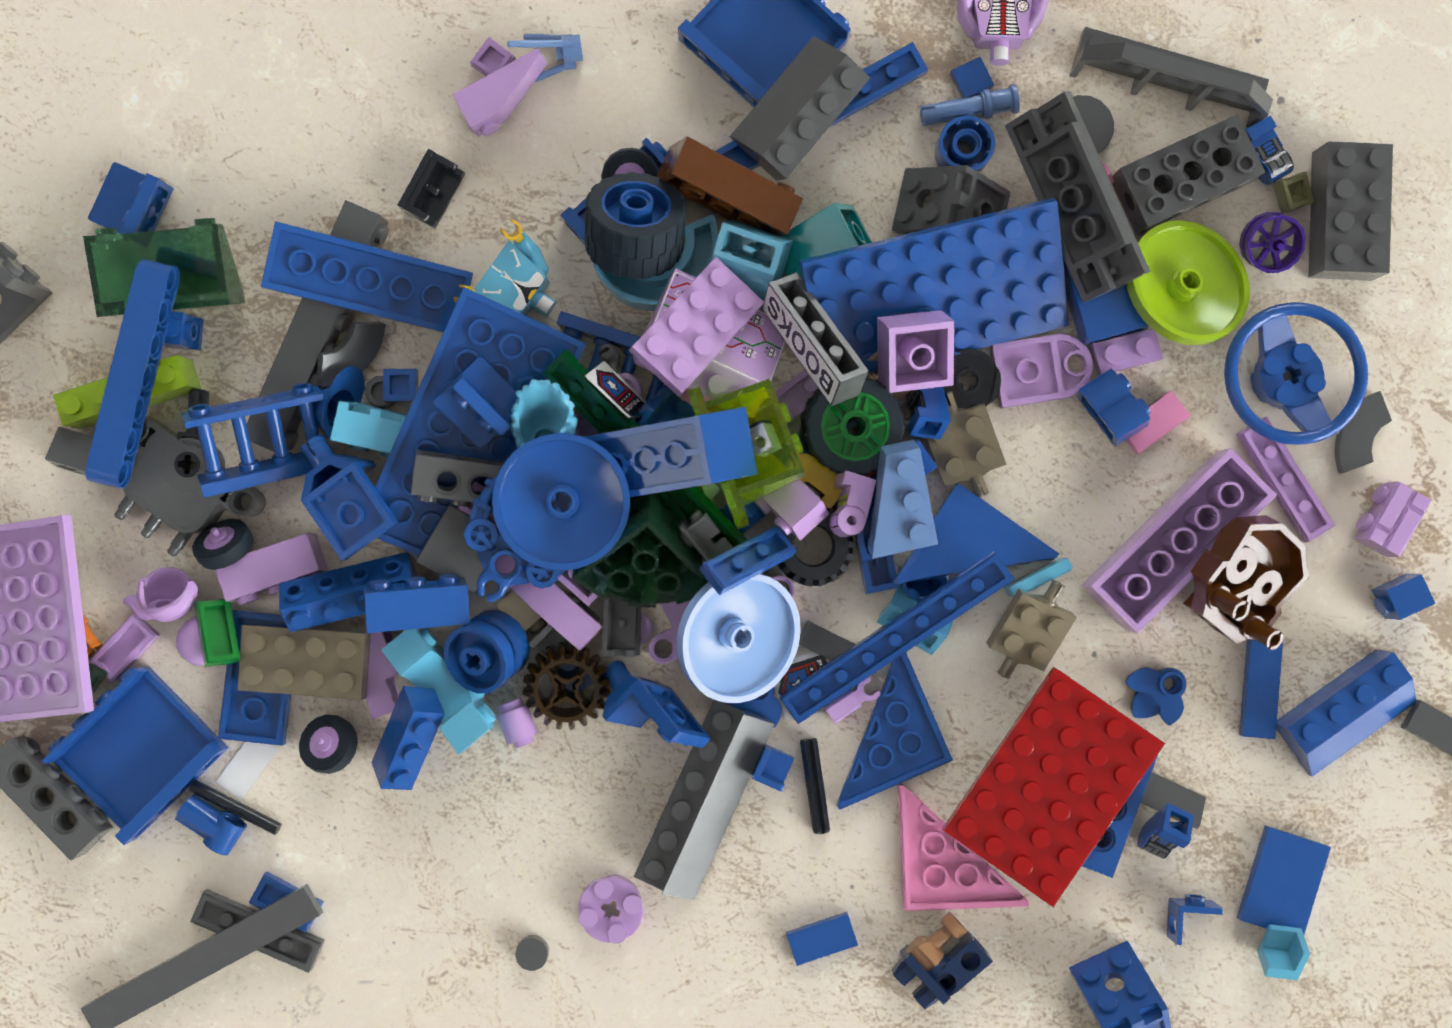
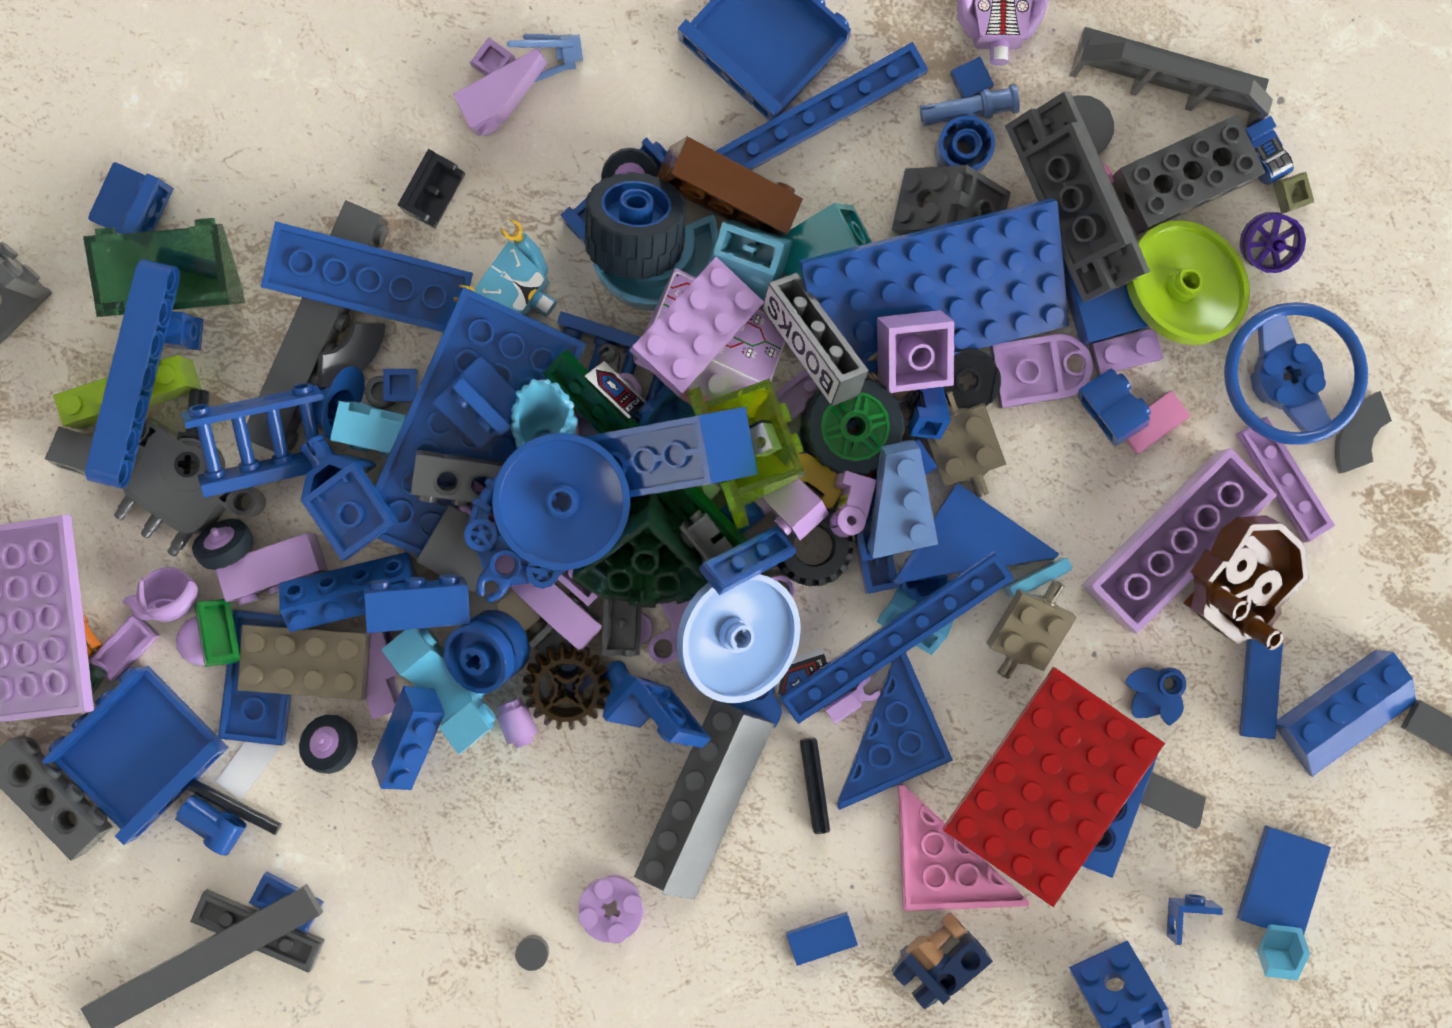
dark grey slope [729,36,870,181] -> none
blue panel [752,744,794,792] -> none
dark grey sticker [799,621,855,661] -> none
blue leg [1137,803,1194,859] -> none
dark grey brick [1308,141,1393,281] -> none
lavender brick [1354,481,1431,557] -> none
blue brick [1372,574,1436,620] -> none

